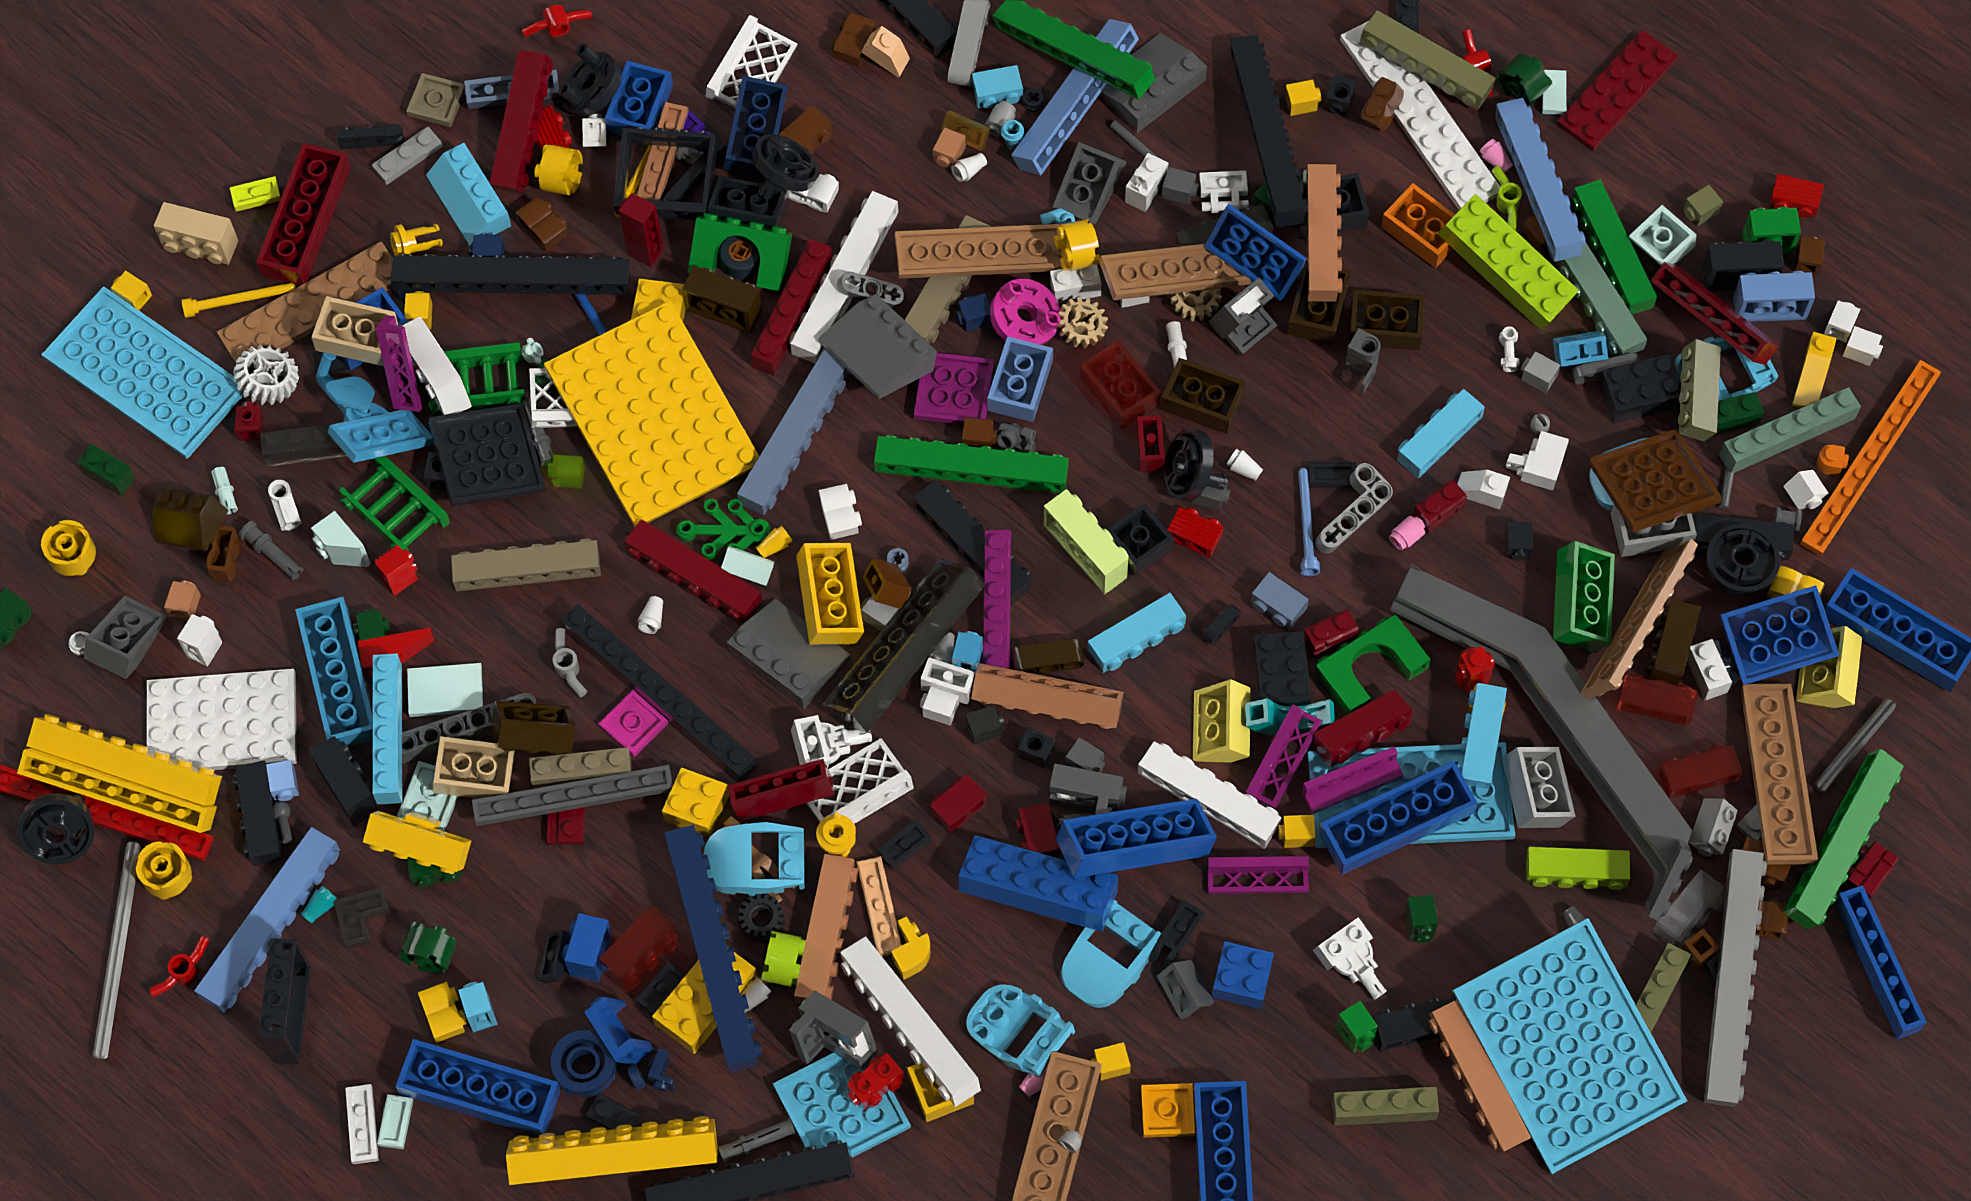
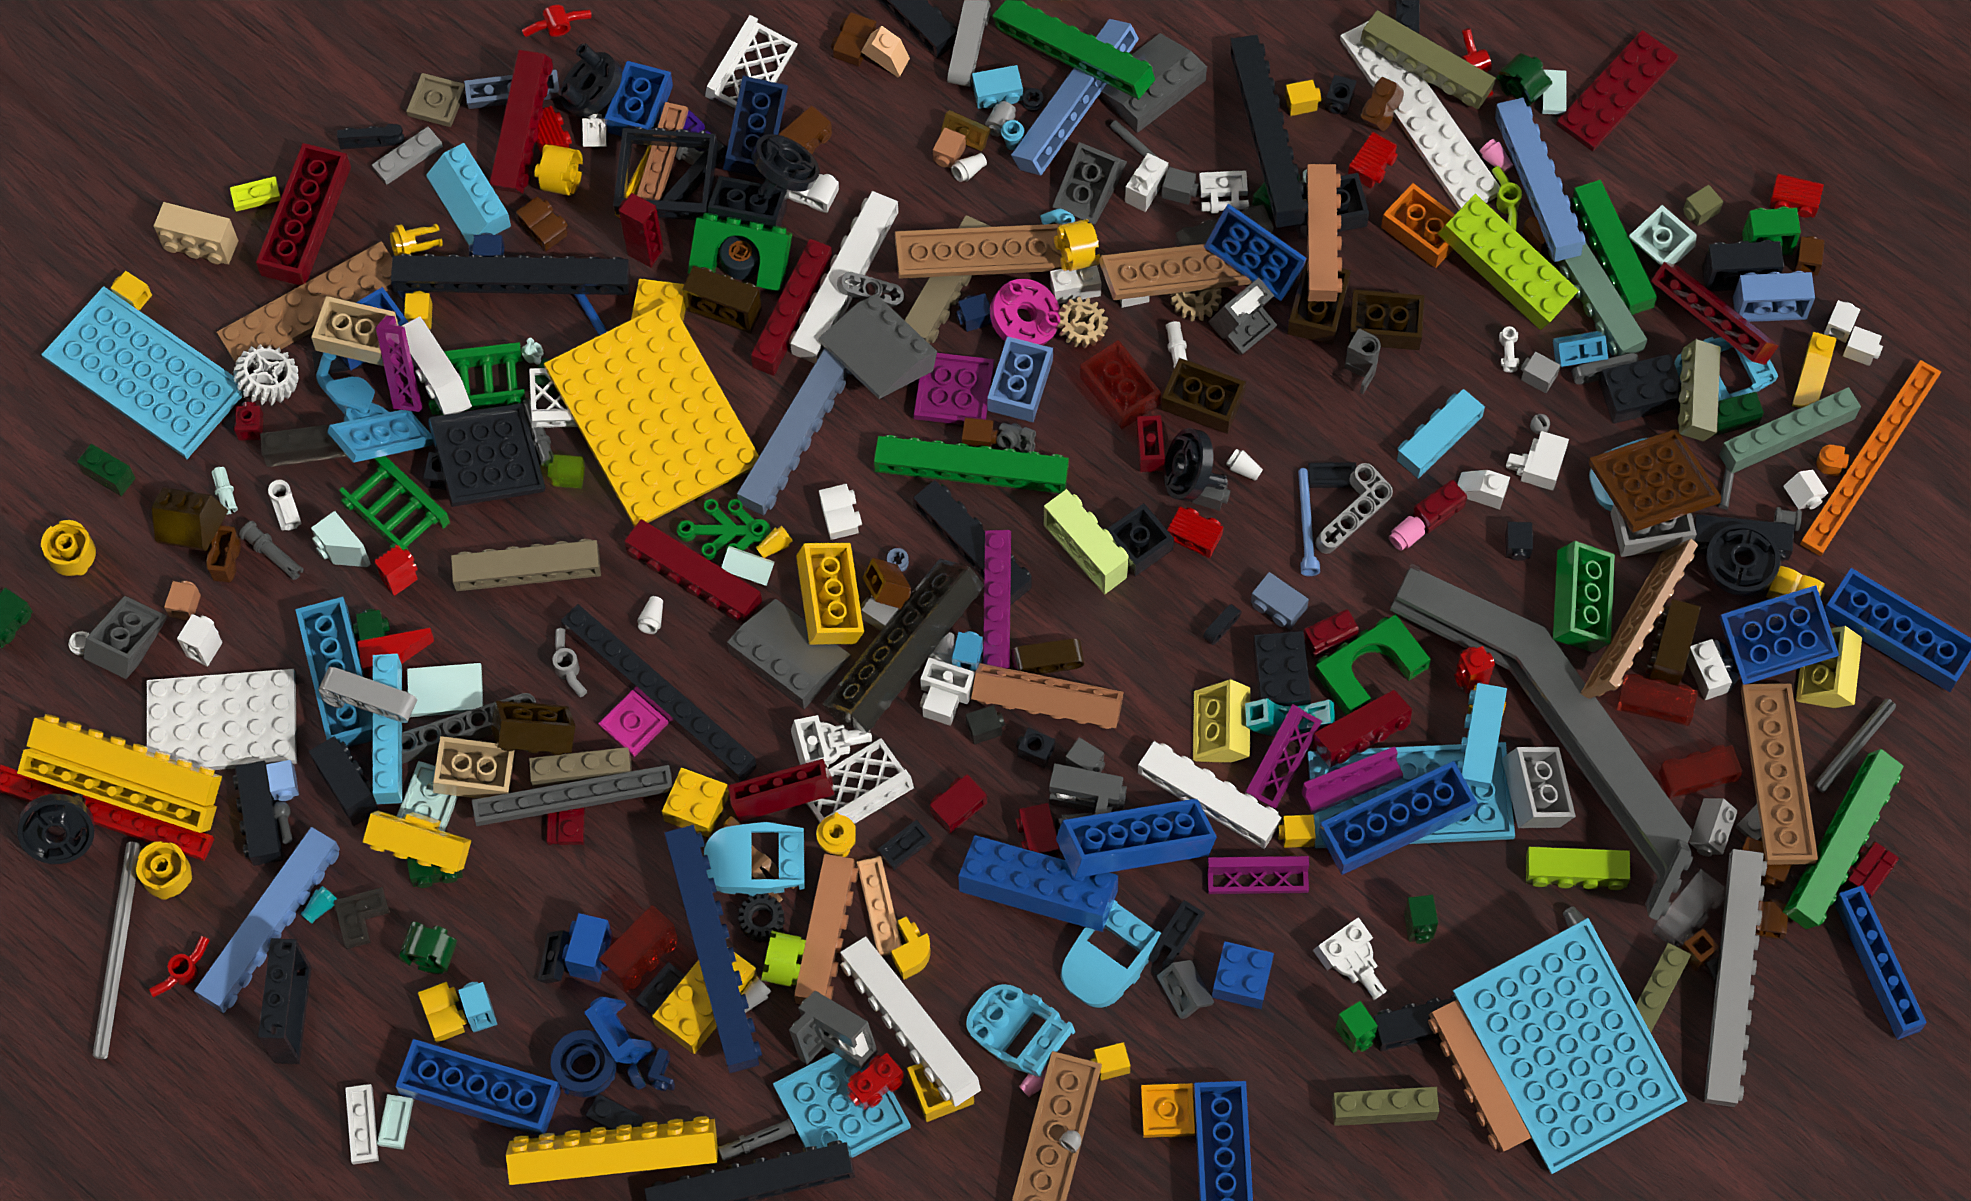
yellow piece [182,283,296,318] -> none
medium azure brick [1088,593,1186,673] -> none
none -> light grey beam [318,667,417,723]
none -> red brick [1348,132,1398,188]

